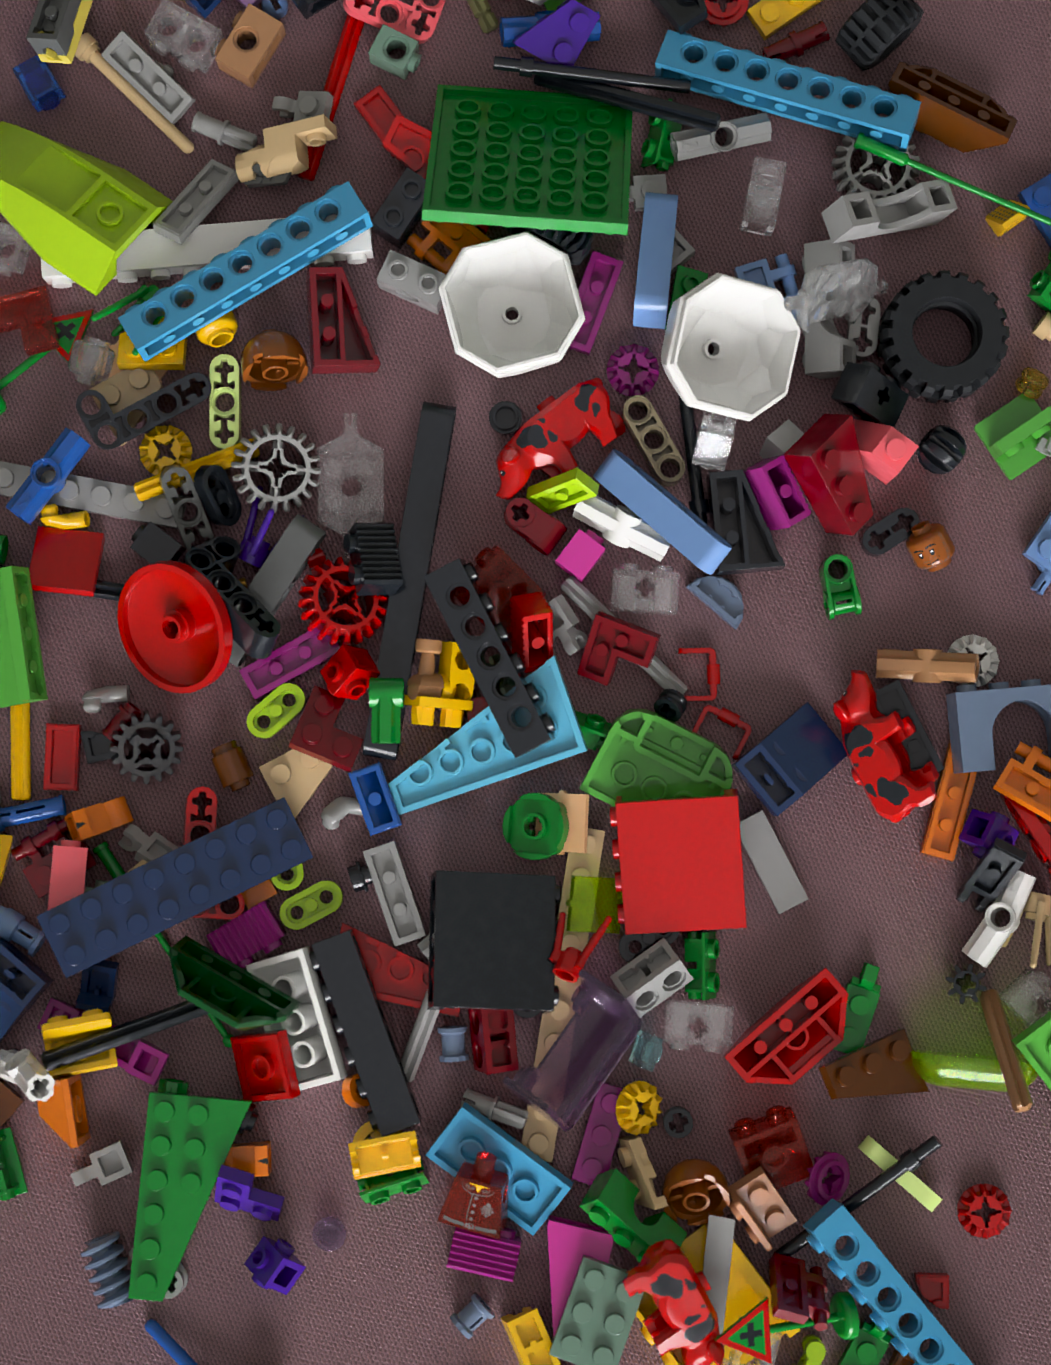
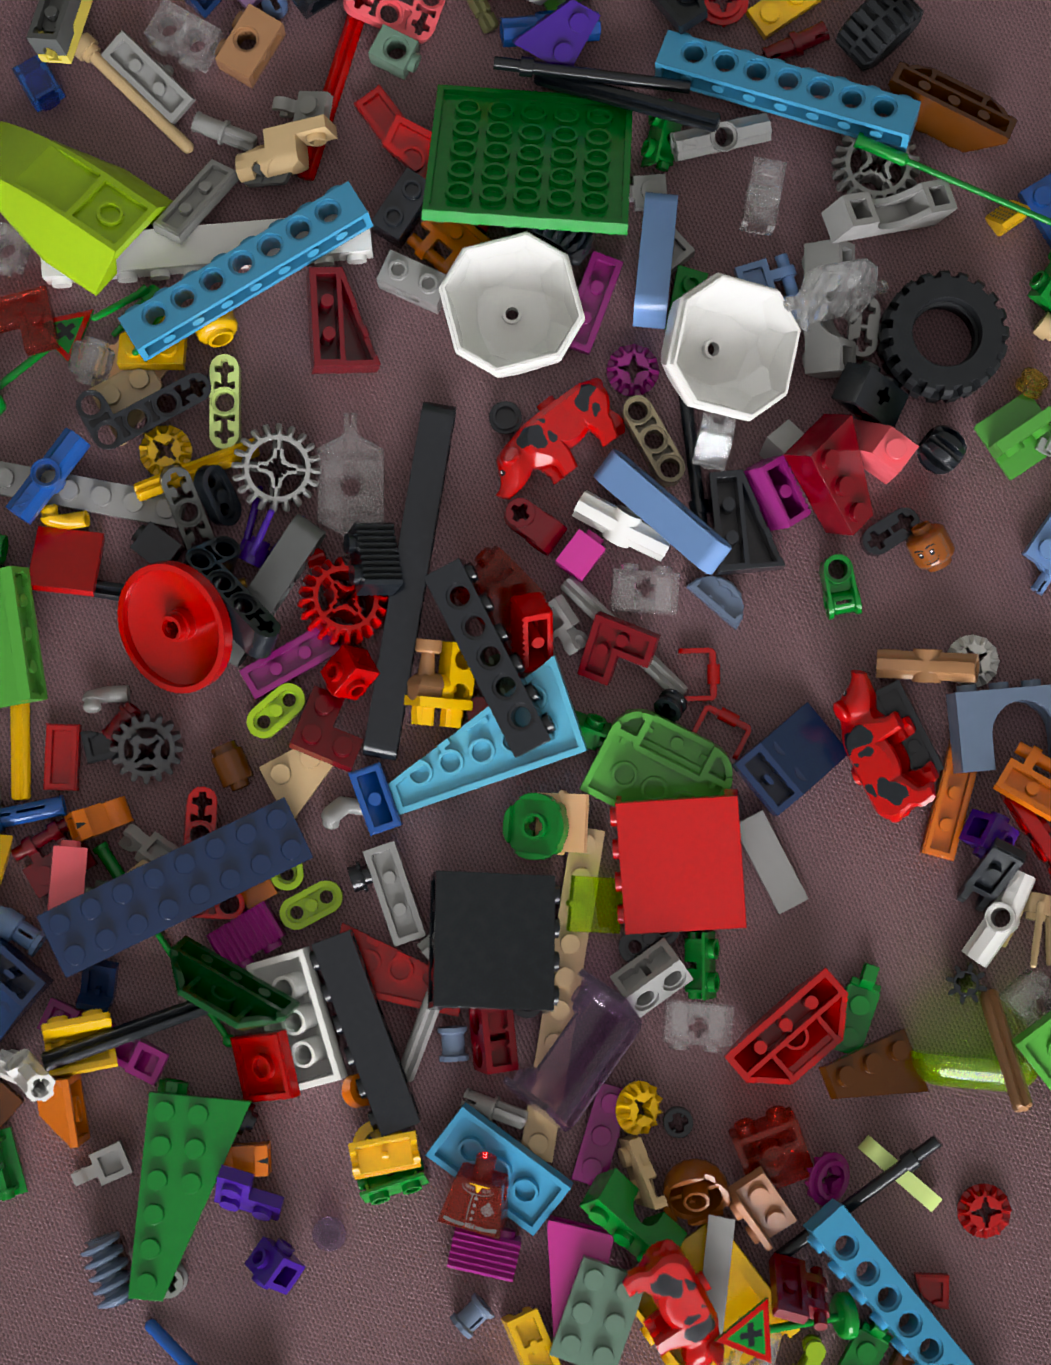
dark orange cylinder [241,329,308,391] -> none
green piece [369,678,404,744] -> none
lime plate [526,467,599,514] -> none
red plant [549,912,612,983] -> none
clear light blue plate [628,1029,664,1072] -> none

